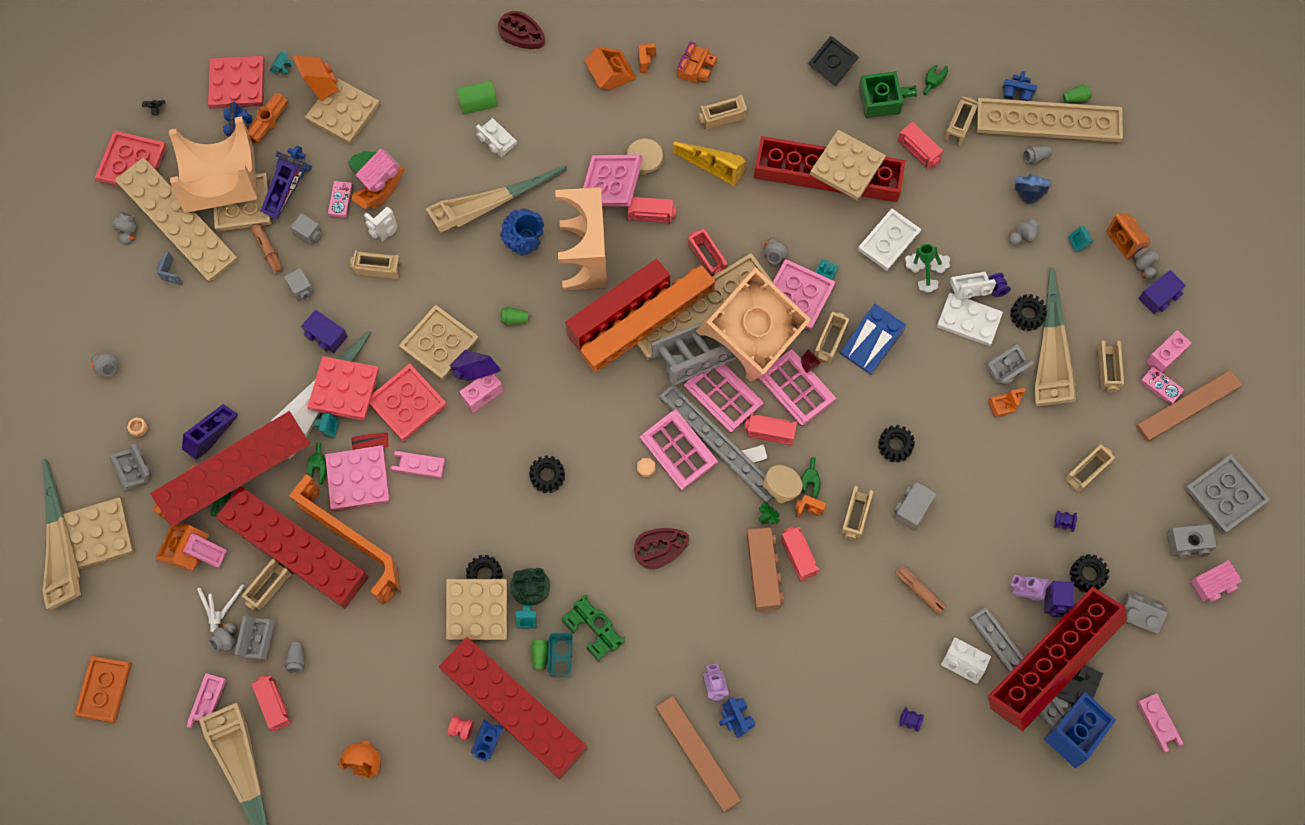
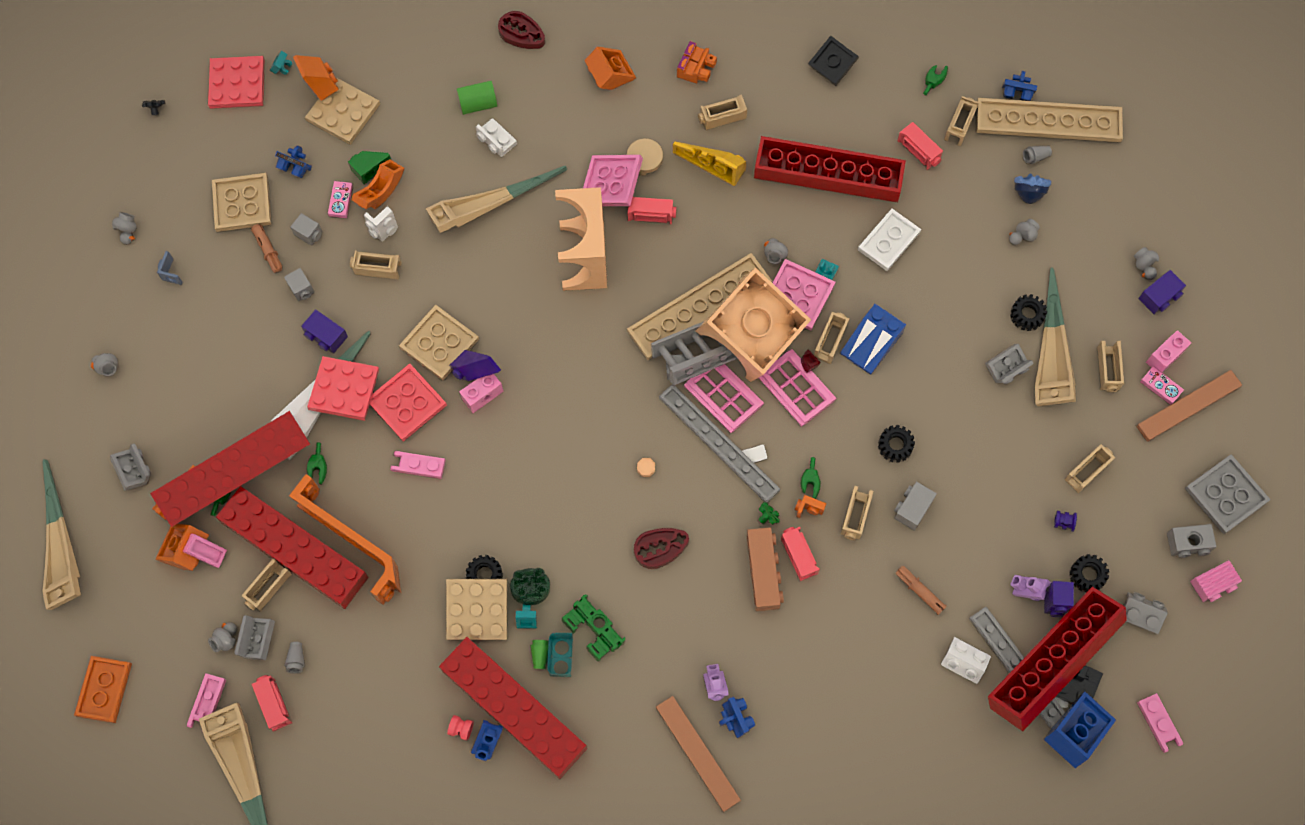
tan plate [63,497,134,570] -> none
coral plate [95,131,167,186] -> none
tan plate [115,157,238,283] -> none
light nougat tile [127,417,148,438] -> none
light nougat piece [169,116,257,213] -> none
dark purple slope [182,404,238,460] -> none
white plant [197,584,245,632] -> none
blue hips [223,102,252,136] -> none
orange piece [247,93,289,144] -> none
dark purple slope [260,160,304,219] -> none
teal tile [314,413,339,438] -> none
bright pink plate [325,445,390,511] -> none
orange cylinder [338,740,382,778] -> none
red sticker [351,433,389,450] -> none
bright pink brick [355,149,400,192] -> none
blue hair [500,209,544,256] -> none
bright green cone [501,307,528,325] -> none
black tyre [529,455,565,493] -> none
red brick [565,258,670,353] -> none
orange brick [580,265,716,373] -> none
orange bracket [638,43,656,73] -> none
bright pink piece [640,409,718,490] -> none
coral window [688,229,727,277] -> none
coral window [744,413,797,445] -> none
tan tile [762,465,803,503] -> none
tan plate [810,130,886,201] -> none
green brick [859,71,917,118] -> none
dark purple bush [899,707,924,732] -> none
plant [905,244,950,292] -> none
white plate [937,293,1003,347] -> none
white bracket [949,272,996,299] -> none
orange slope [988,388,1026,417] -> none
dark purple bush [989,273,1011,297] -> none
bright green cone [1063,84,1092,103] -> none
teal tile [1068,226,1094,252] -> none
orange slope [1106,213,1150,260] -> none

